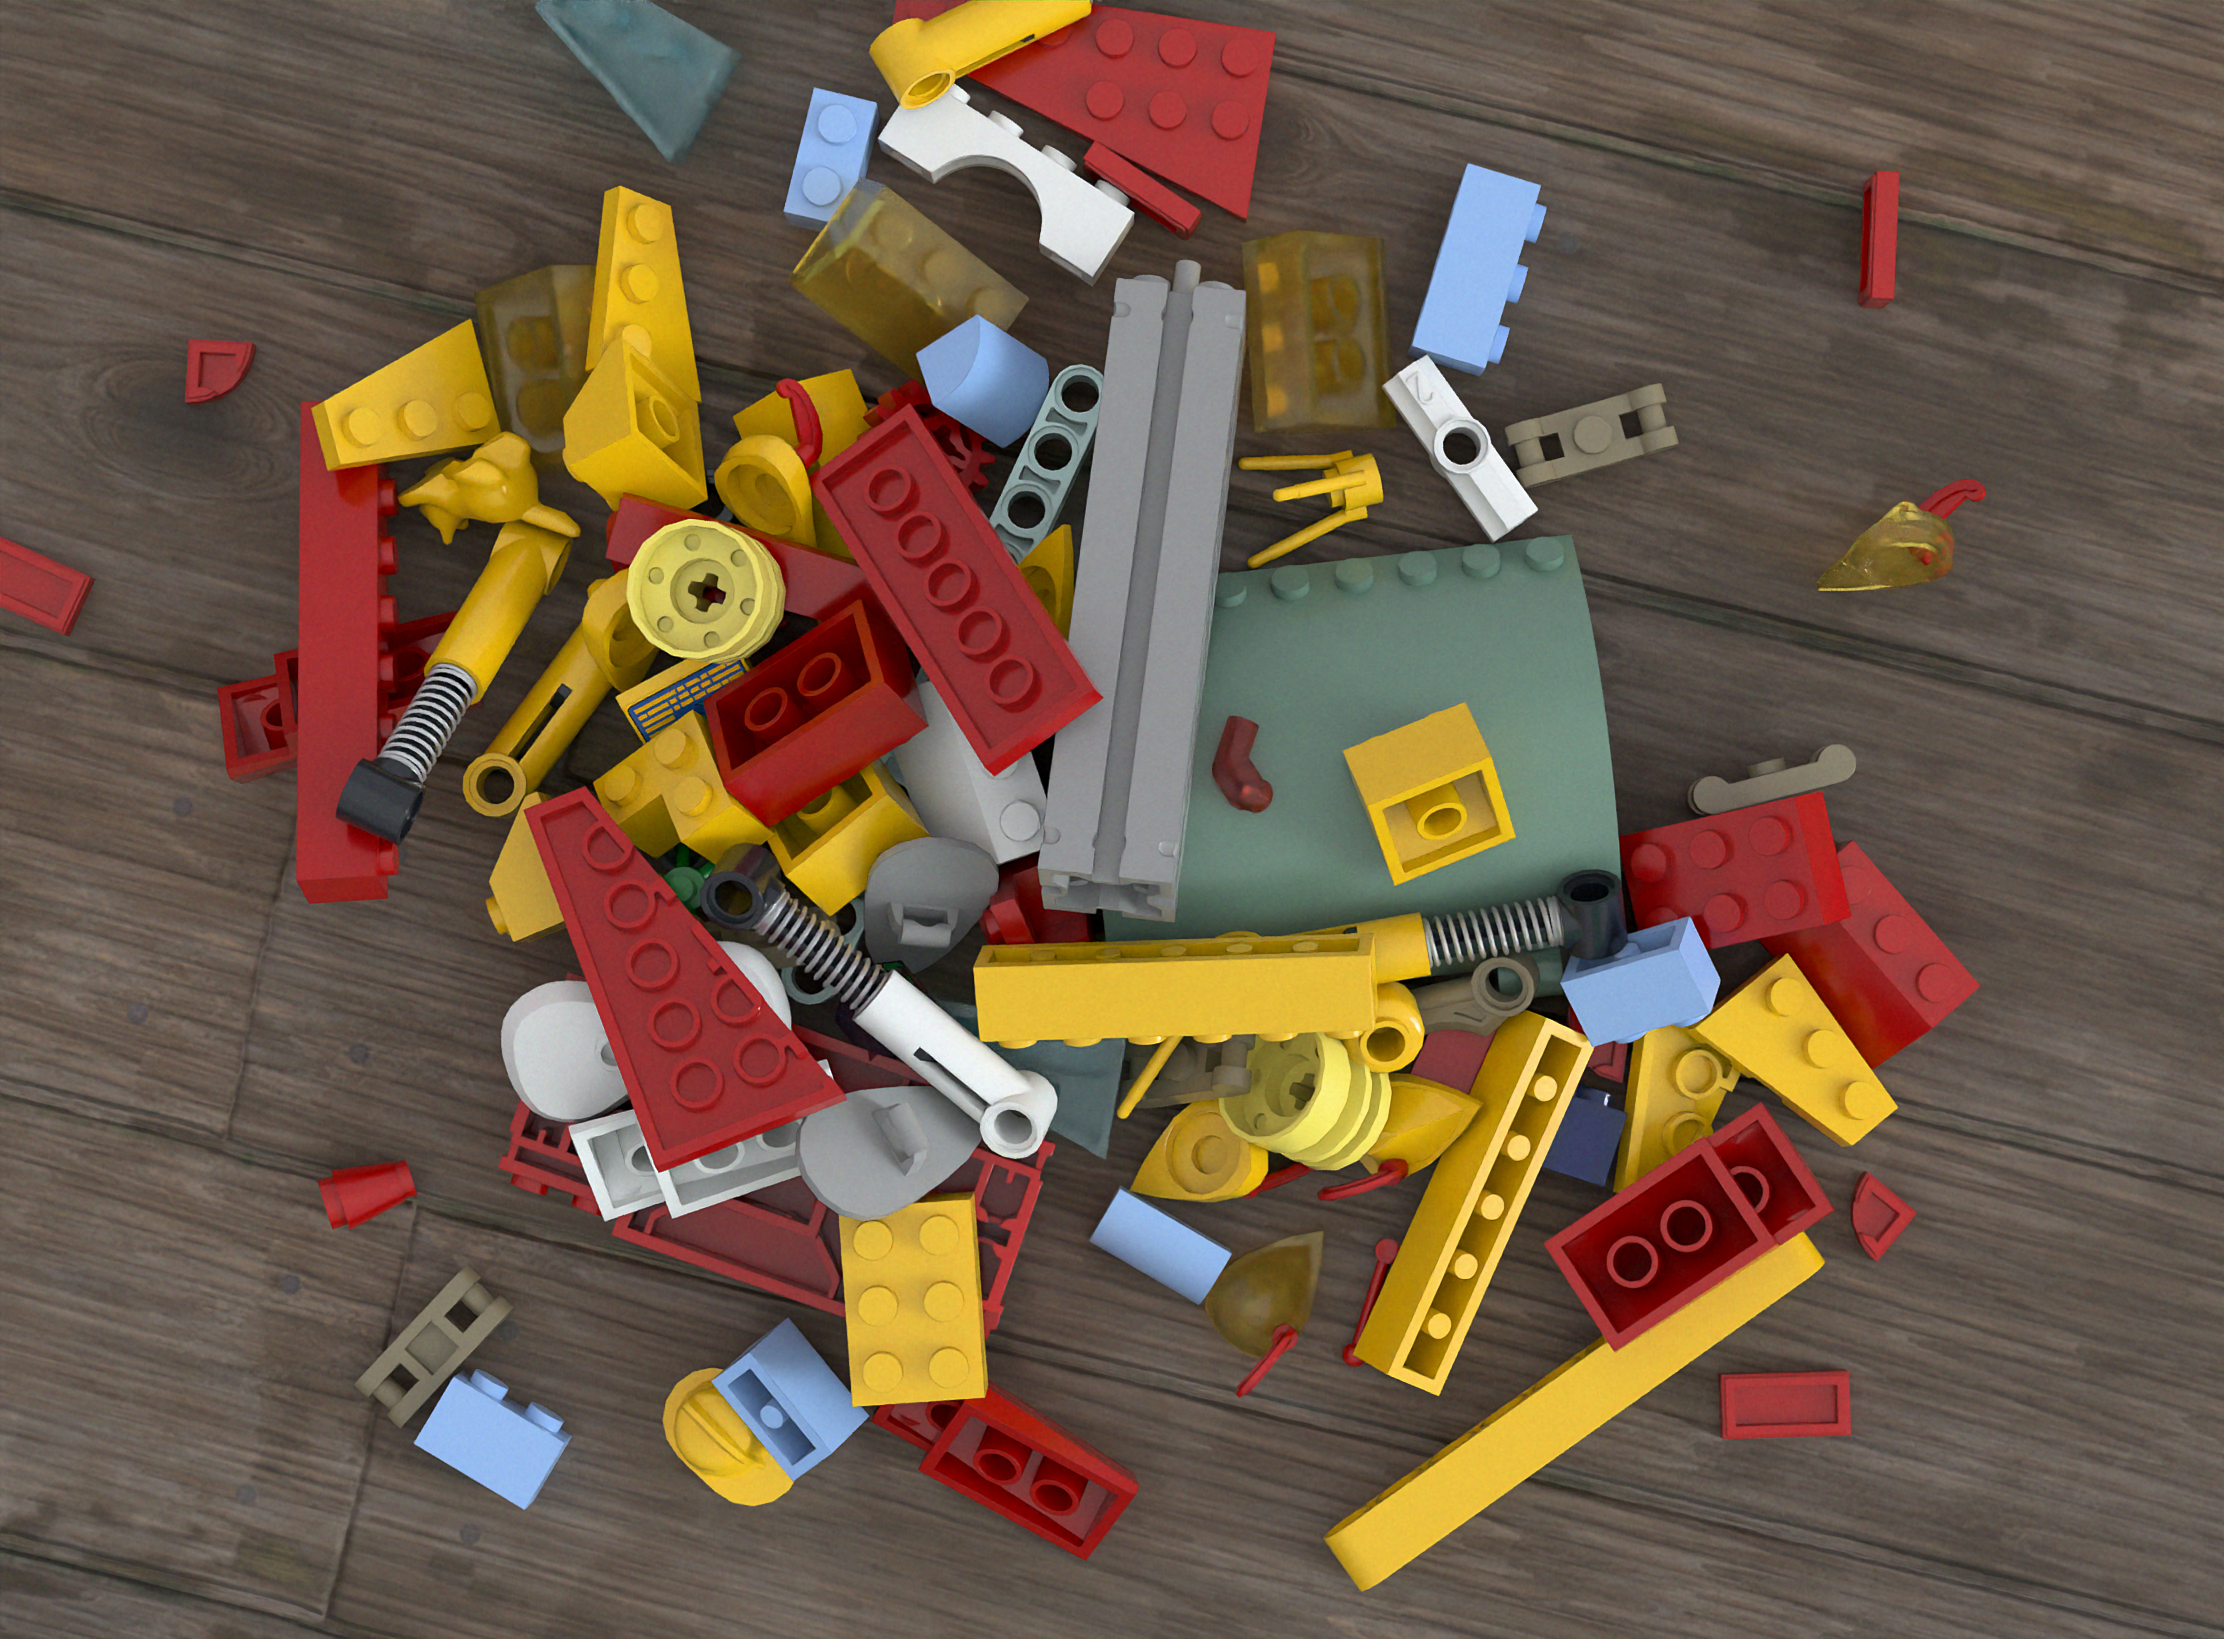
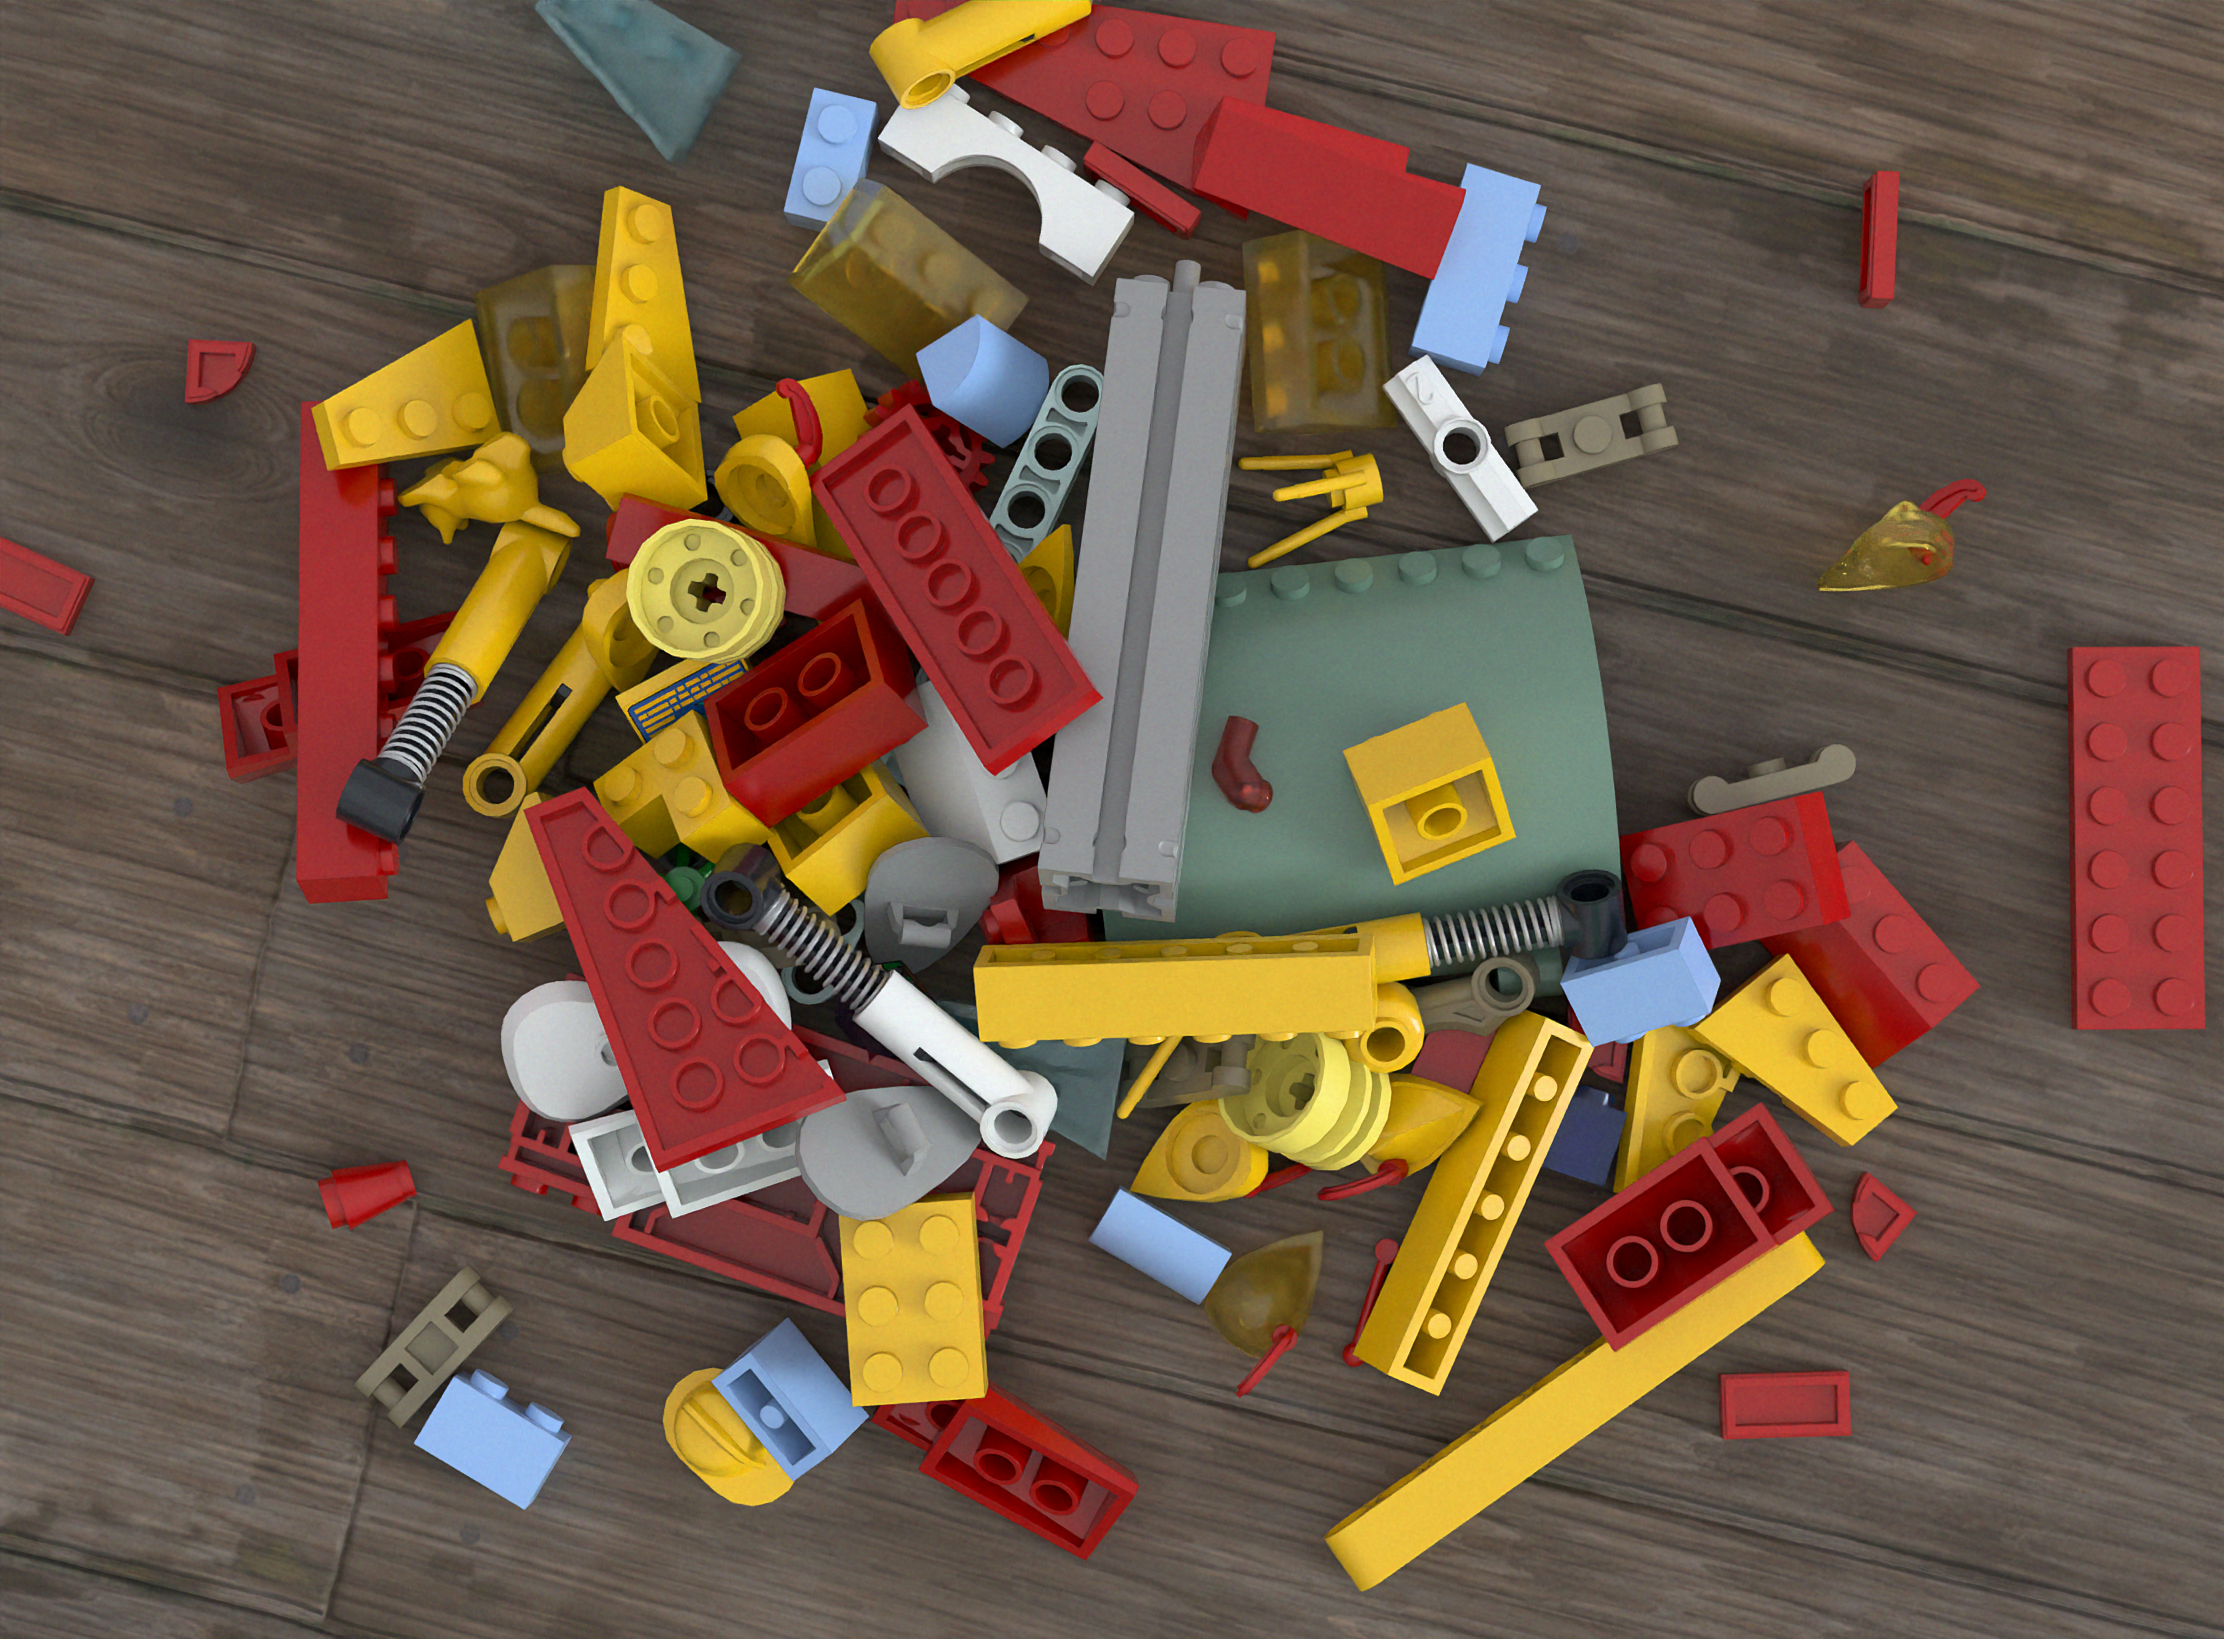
none -> red slope [1194,95,1466,280]
none -> red plate [2067,646,2205,1030]

